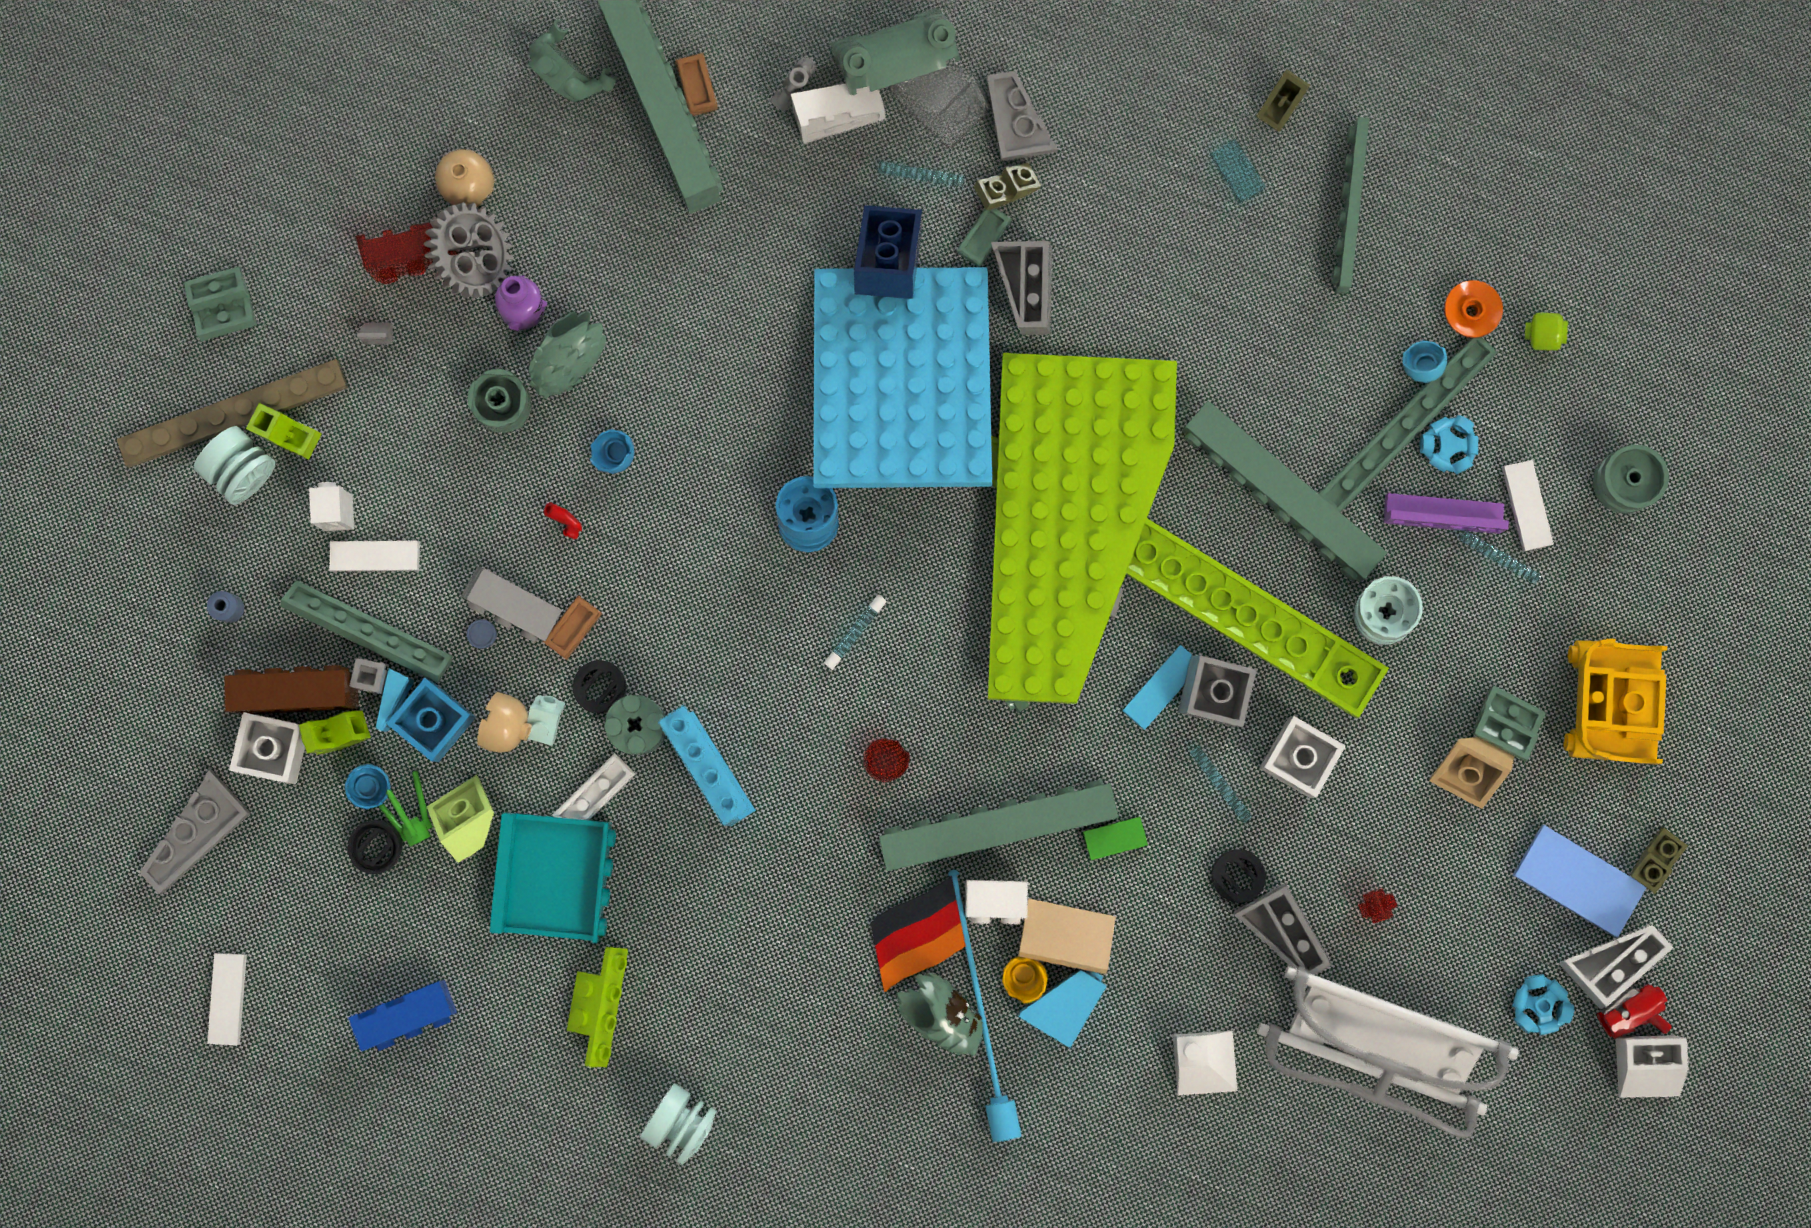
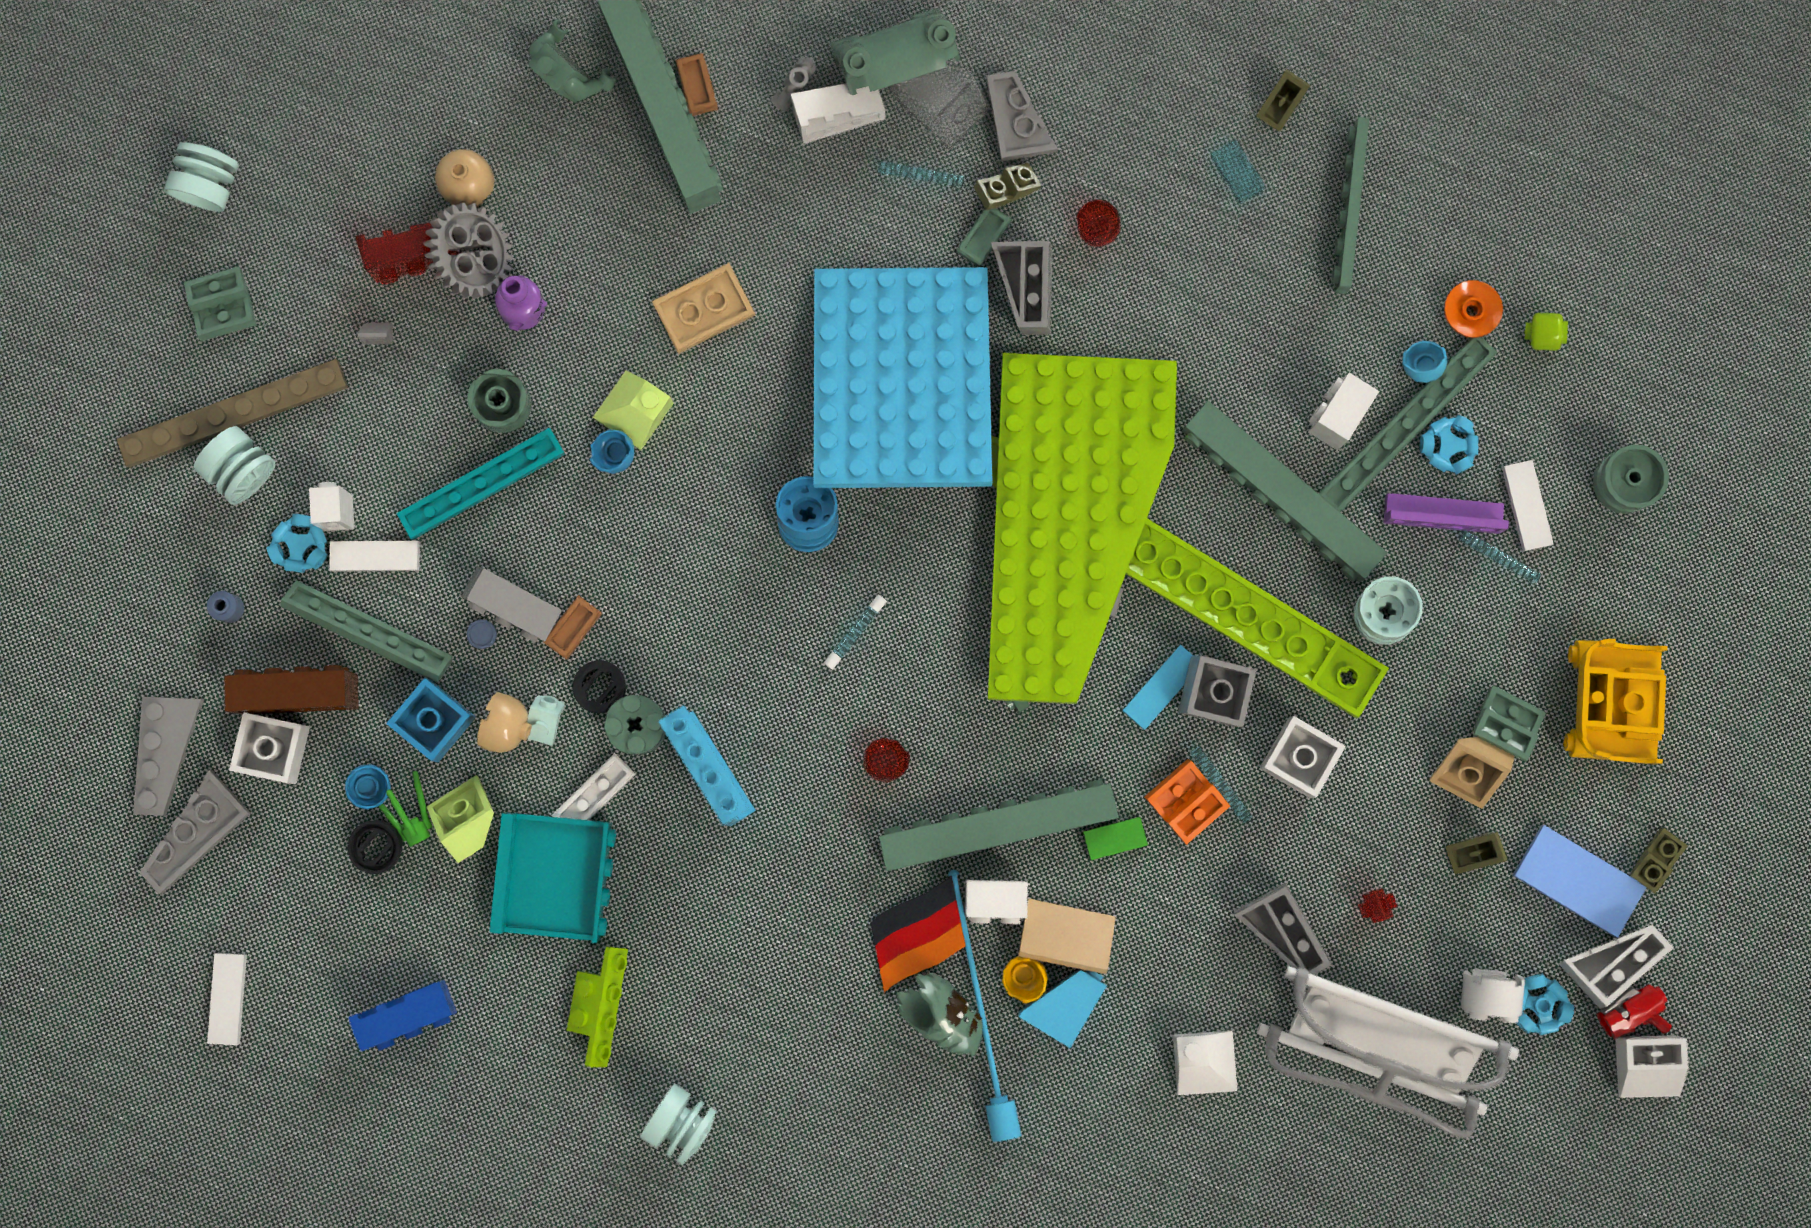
lime brick [246,403,322,460] -> none
lime brick [298,710,371,755] -> none
light grey brick [349,658,388,695] -> none
medium azure slope [376,668,414,732] -> none
sand green head [529,311,606,399] -> none
red arm [543,502,582,540] -> none
dark blue brick [854,205,922,299] -> none
black piece [1211,849,1266,903] -> none
none -> light grey wing [133,696,204,816]
none -> light aqua wheel [163,142,239,212]
none -> medium azure piece [267,514,328,573]
none -> teal plate [396,427,565,540]
none -> yellowish green slope [593,371,674,450]
none -> tan tile [652,263,756,354]
none -> clear red hair [1076,199,1121,247]
none -> orange slope [1144,759,1230,845]
none -> white brick [1308,373,1379,451]
none -> olive slope [1445,832,1508,875]
none -> white brick [1461,969,1525,1023]

